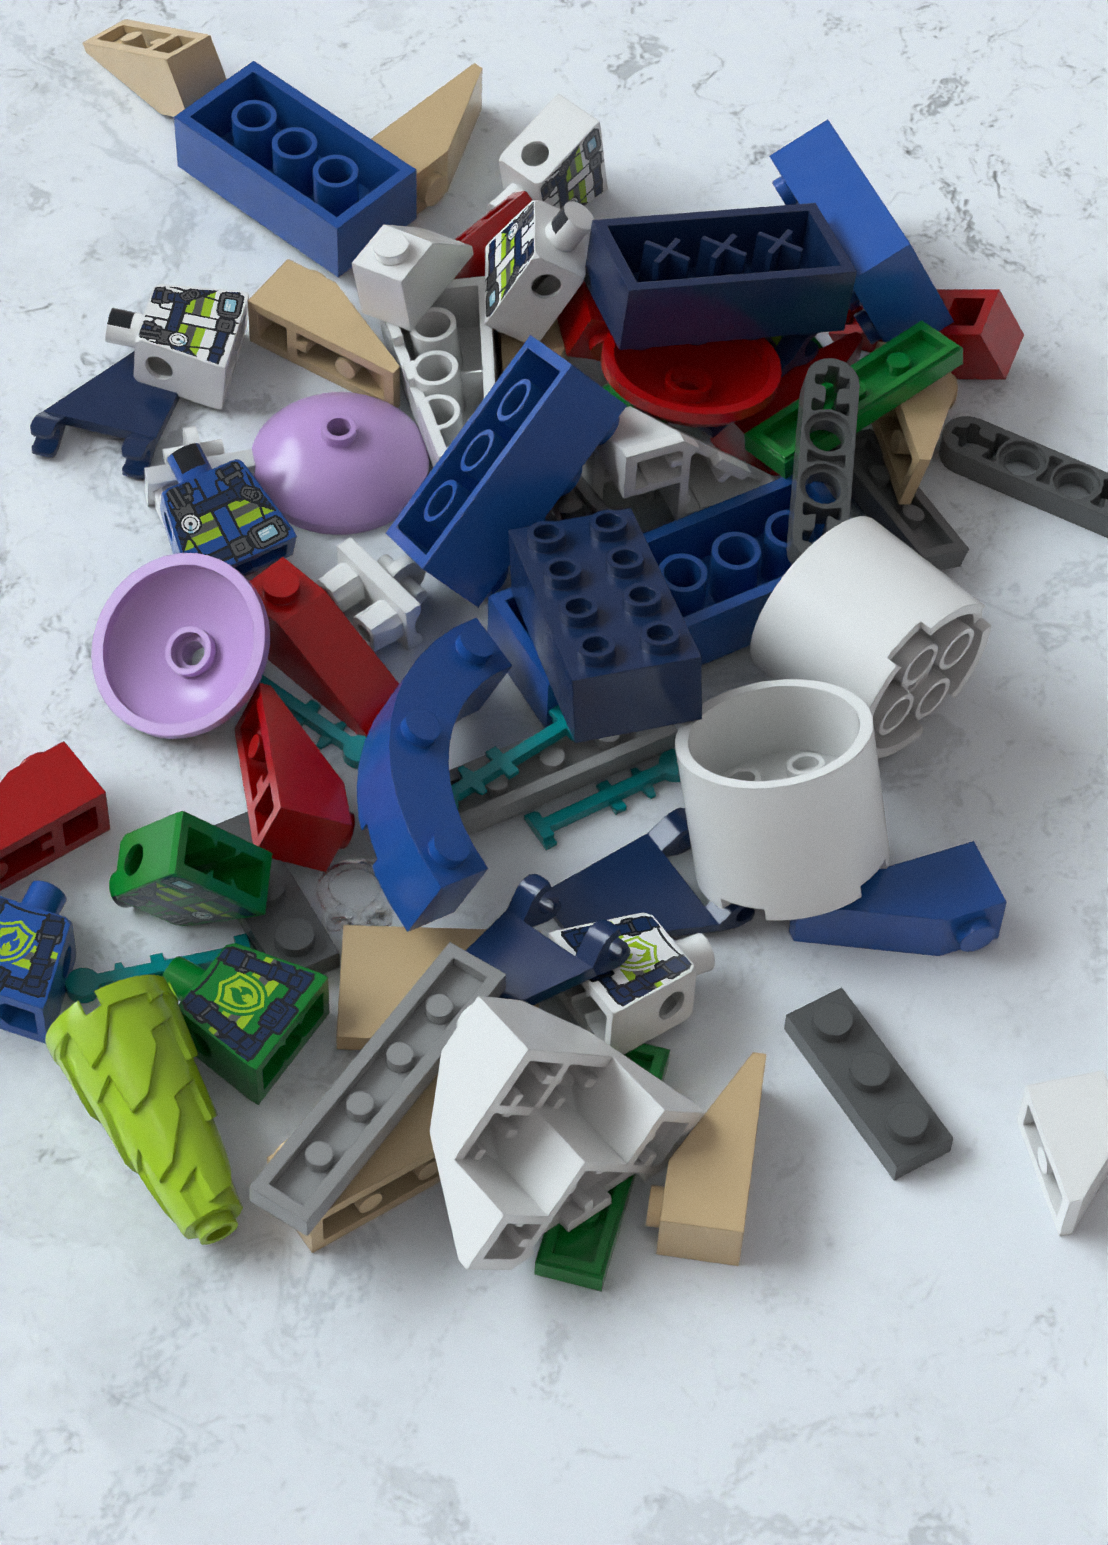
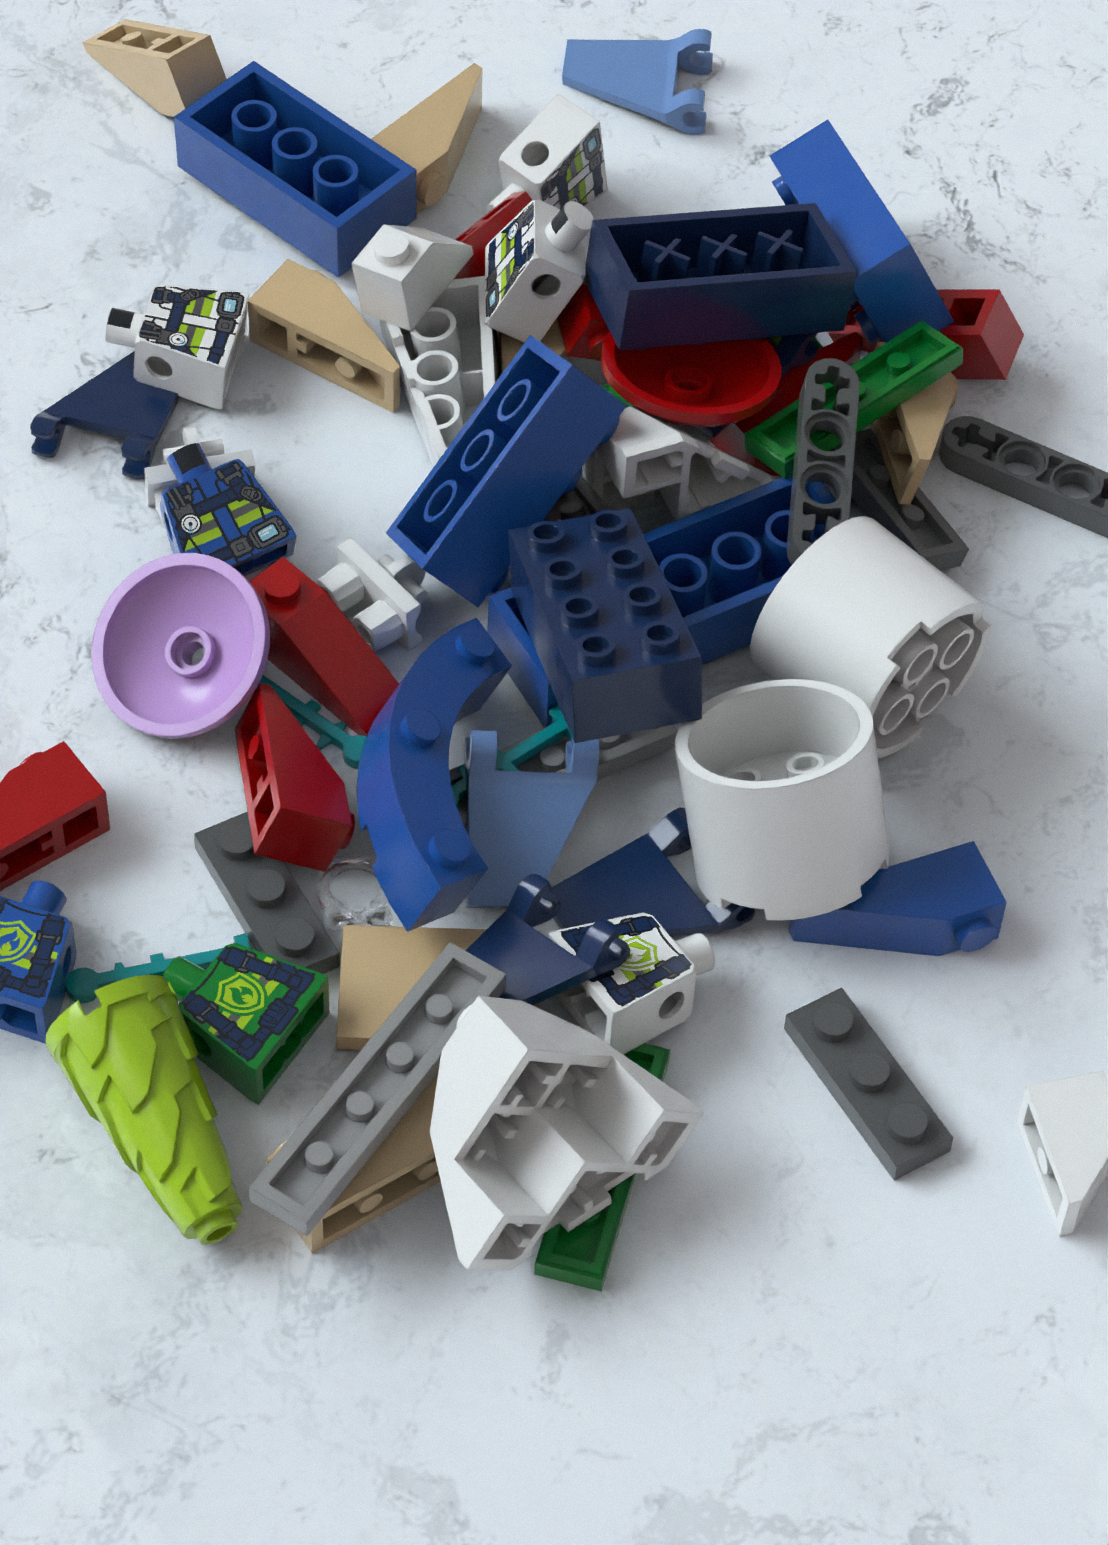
green torso [109,811,273,926] -> none
lavender dish [252,392,429,535] -> none
teal piece [524,749,681,851] -> none
tan slope [646,1052,766,1266] -> none
none -> medium blue flag [464,730,599,909]
none -> medium blue flag [562,29,713,135]

